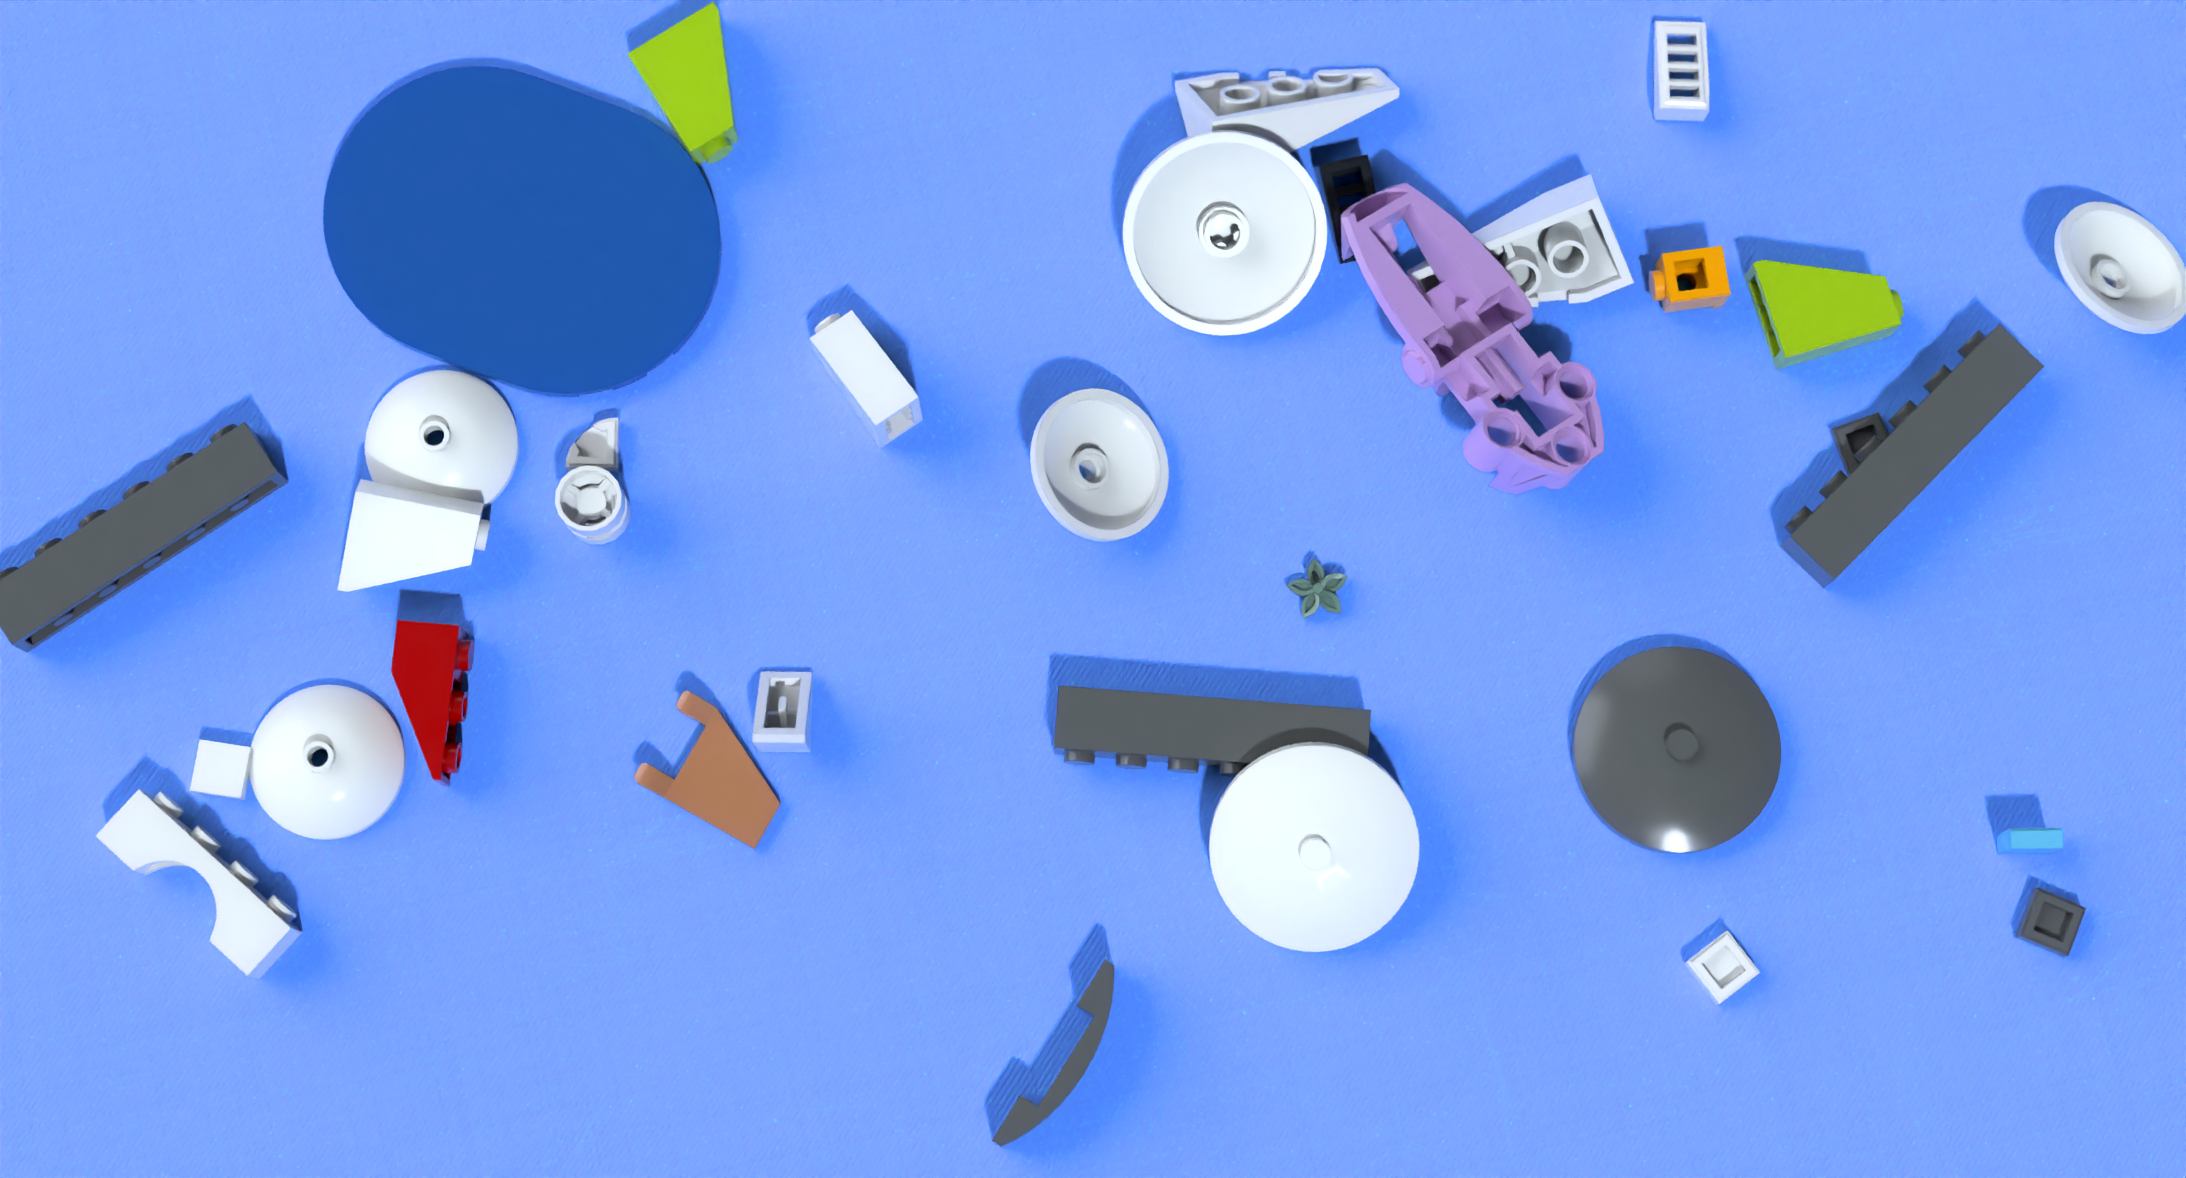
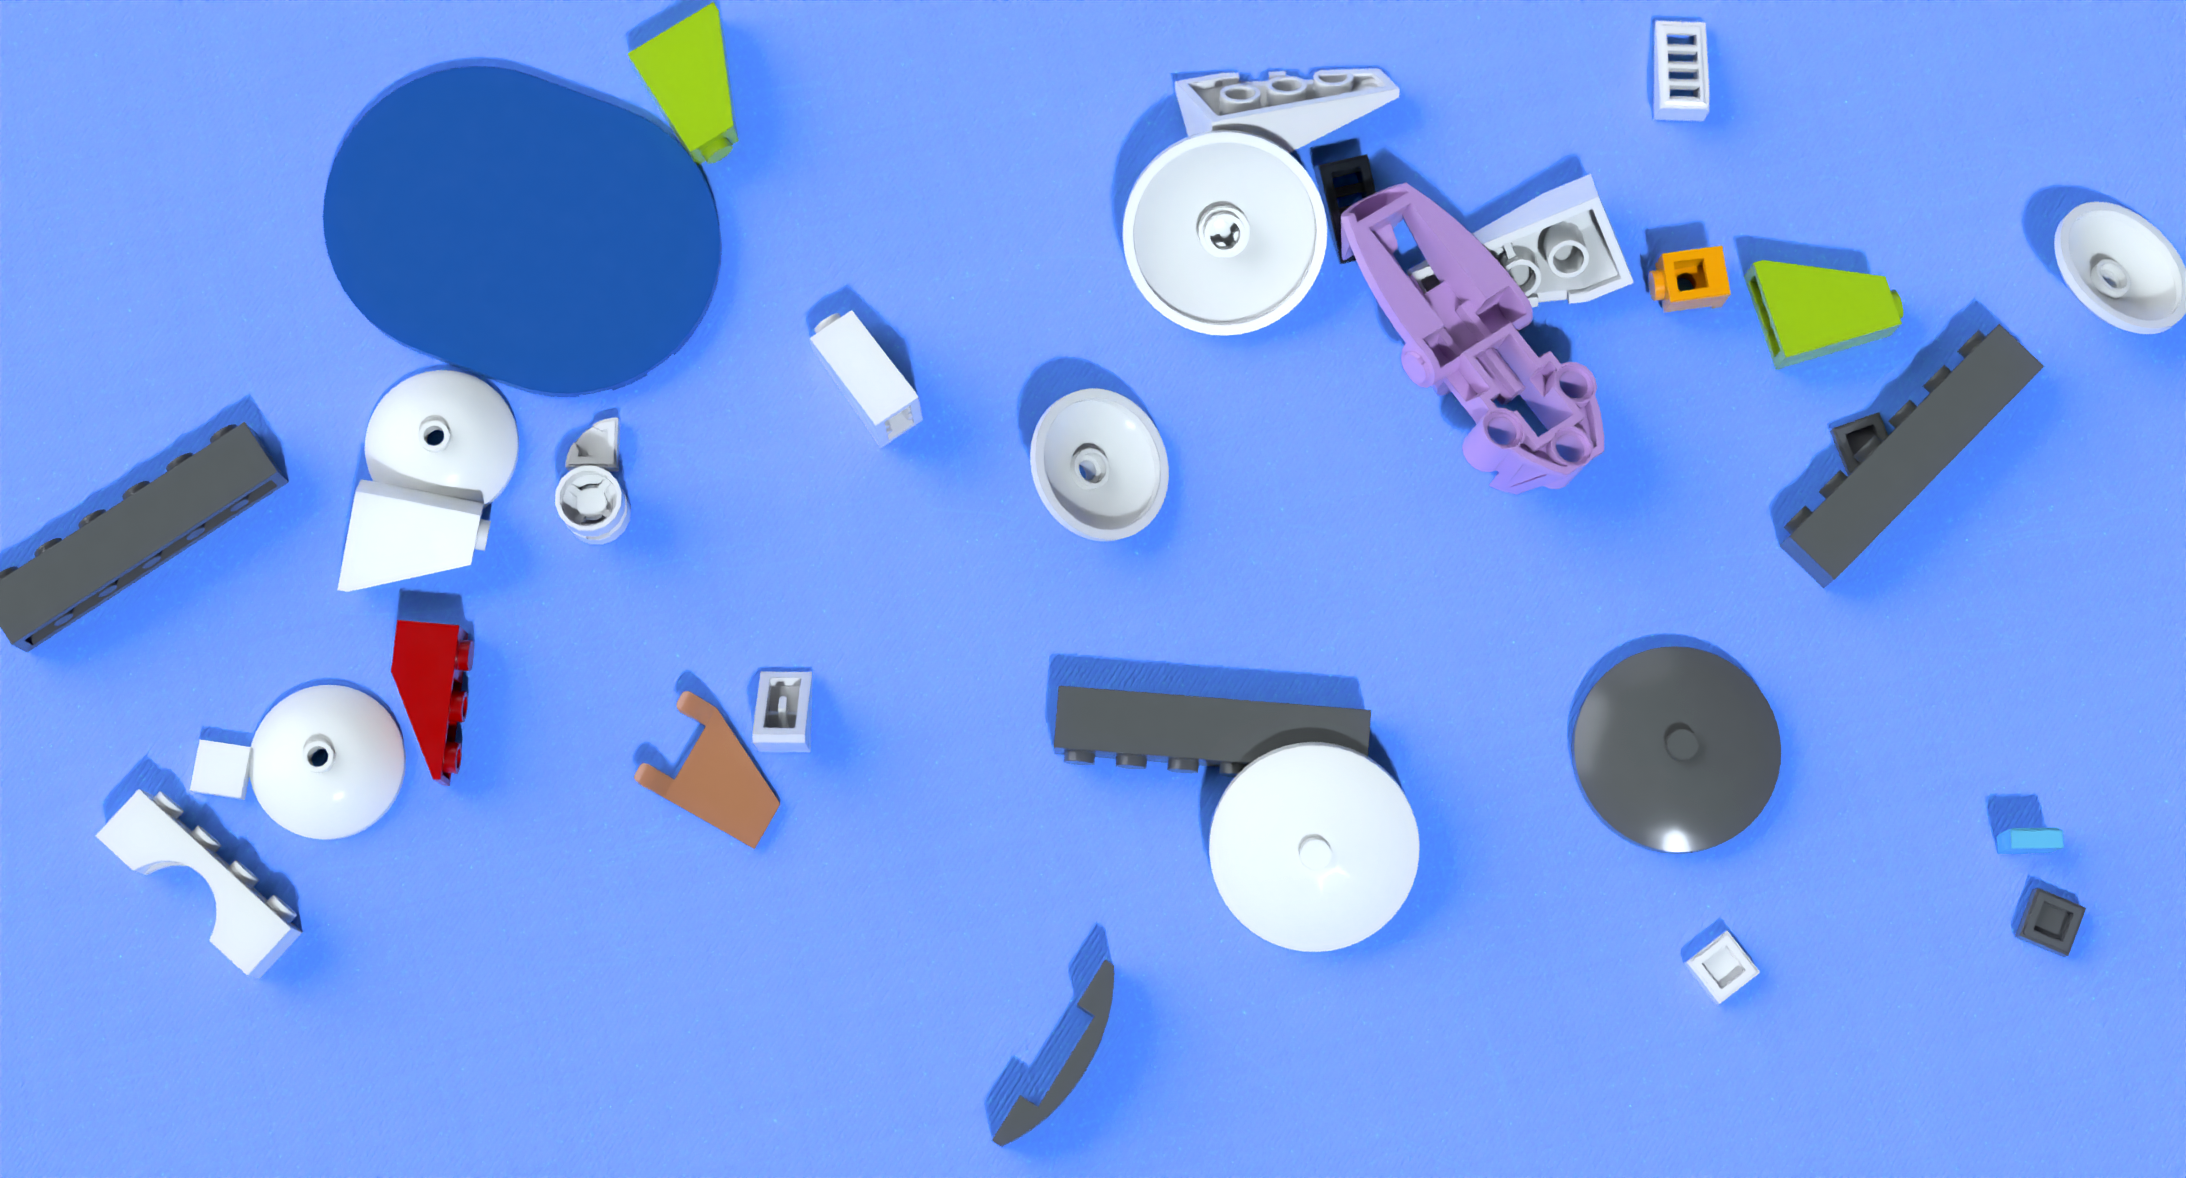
sand green plant [1286,558,1347,620] -> none

